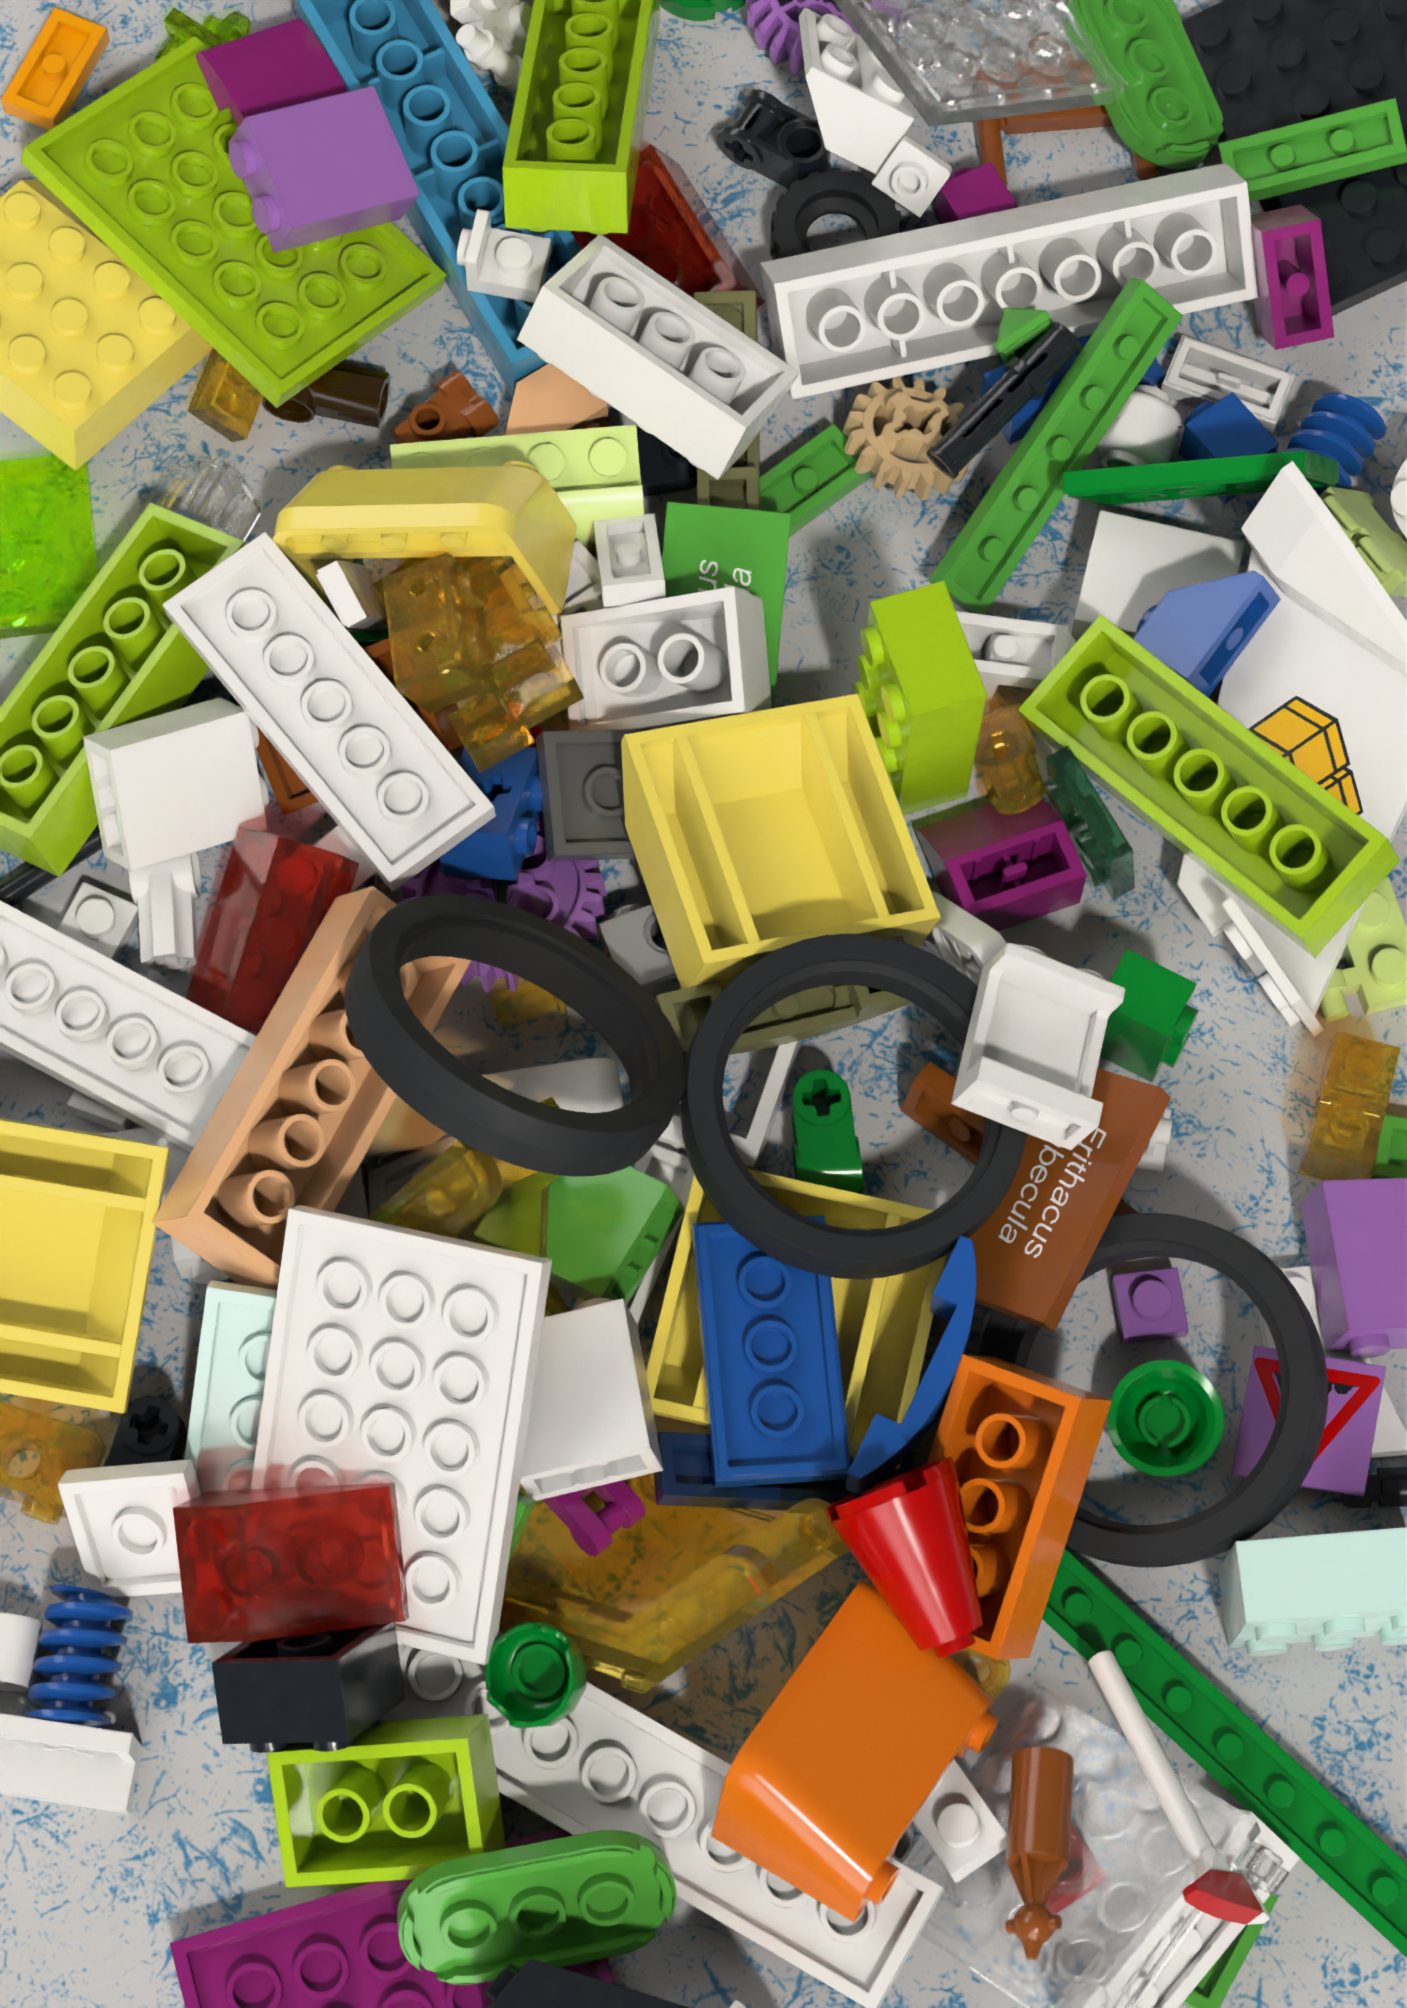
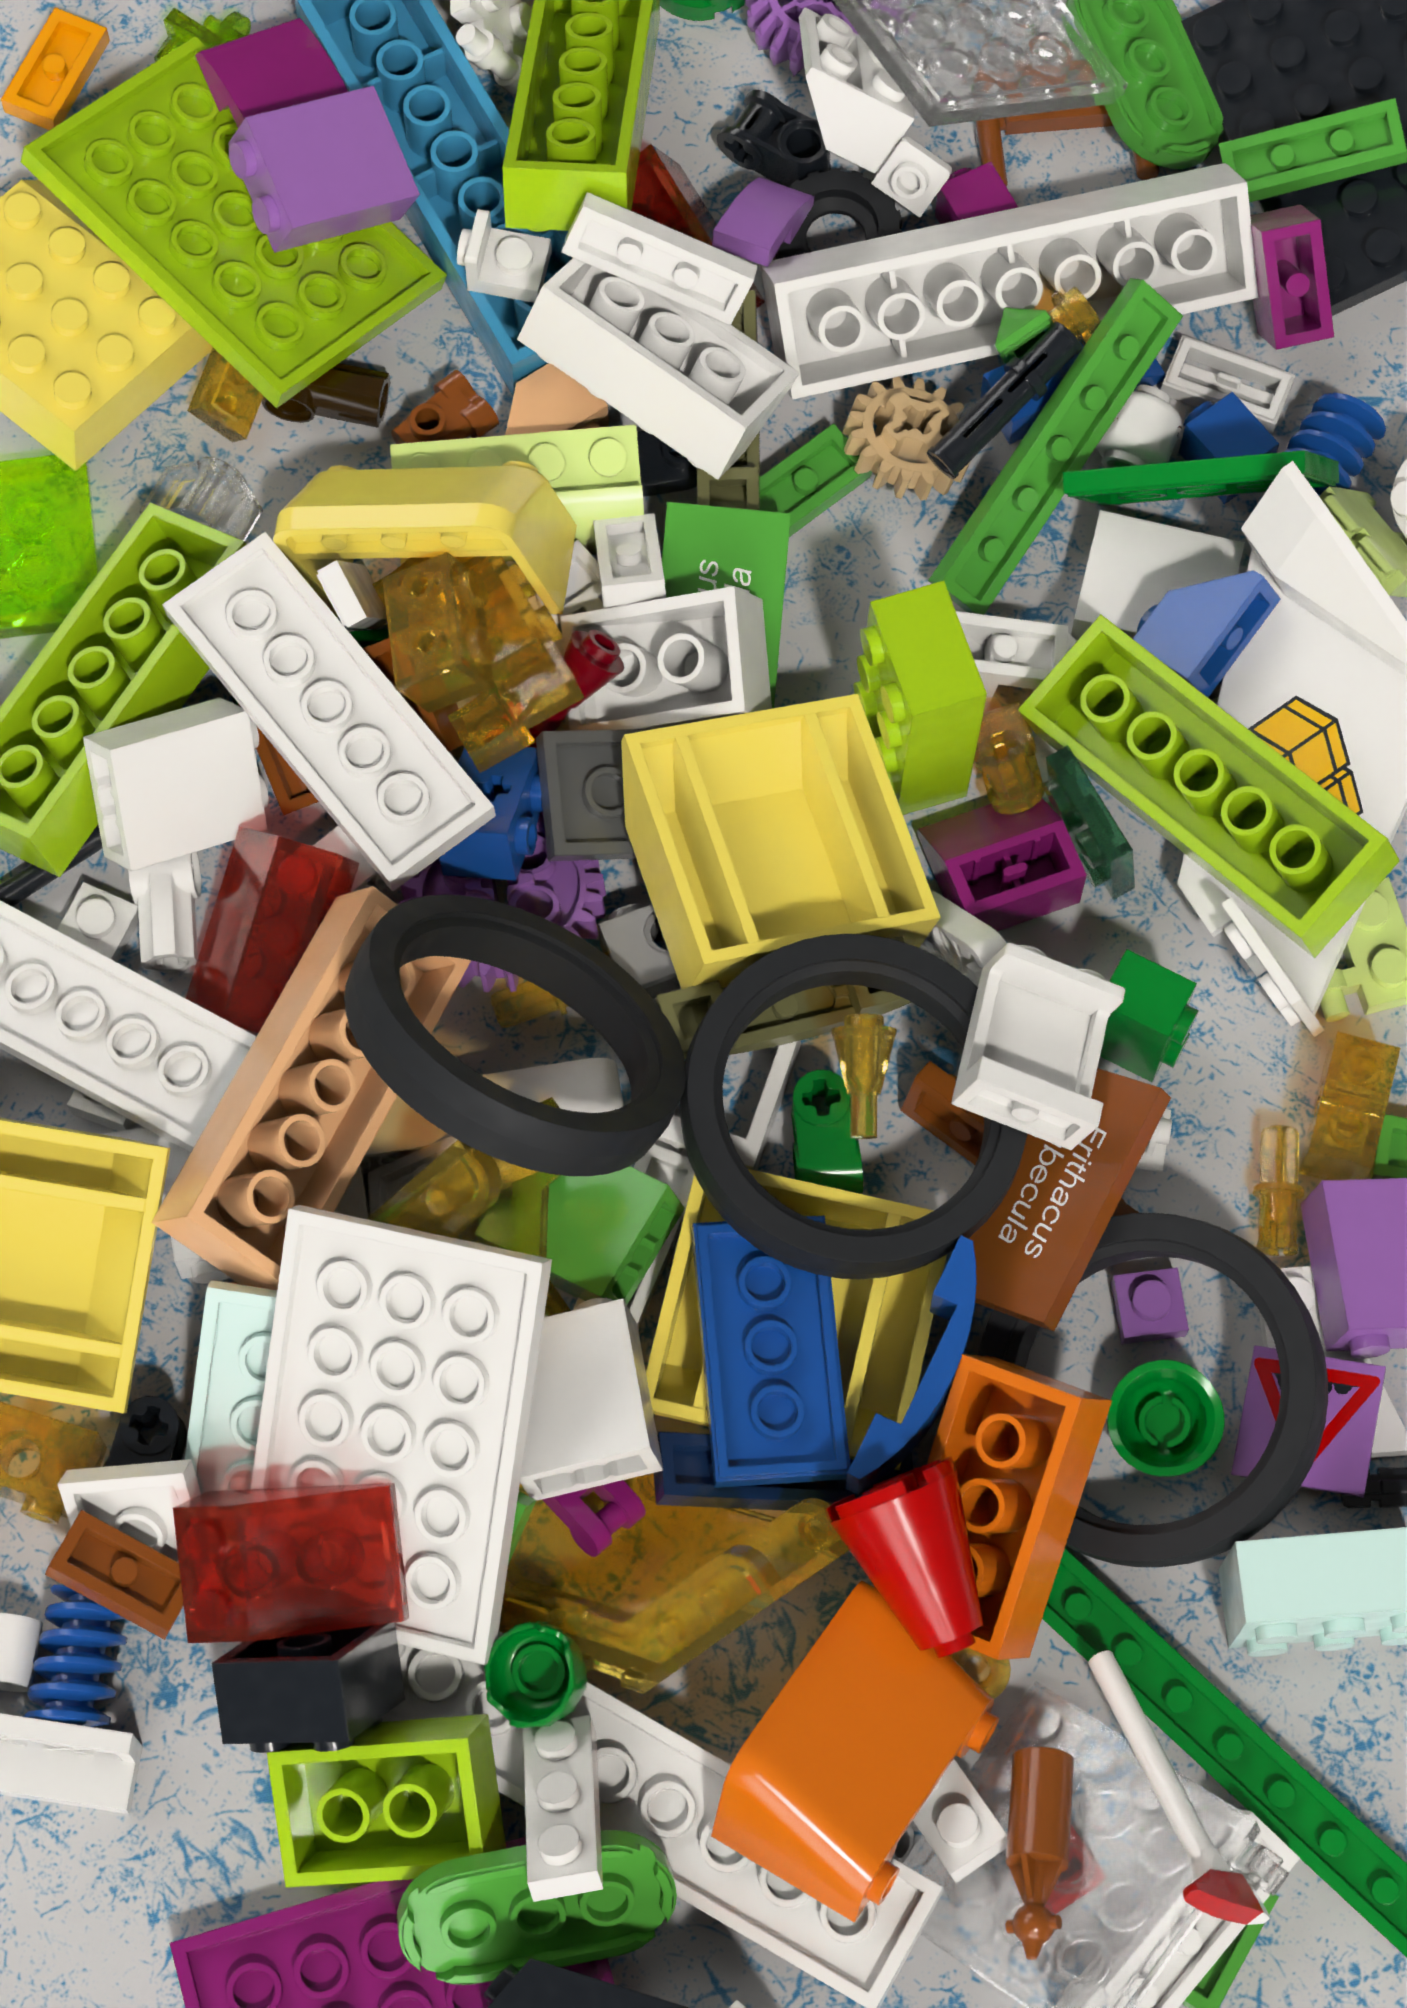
none -> dark orange plate [45,1510,201,1640]
none -> white plate [523,1715,603,1902]
none -> dark red cone [531,630,624,733]
none -> white plate [561,192,757,325]
none -> medium lavender slope [712,177,814,267]
none -> clear yellow cone [831,1014,897,1139]
none -> clear yellow plate [1048,286,1101,346]
none -> clear yellow axle [1253,1125,1305,1256]

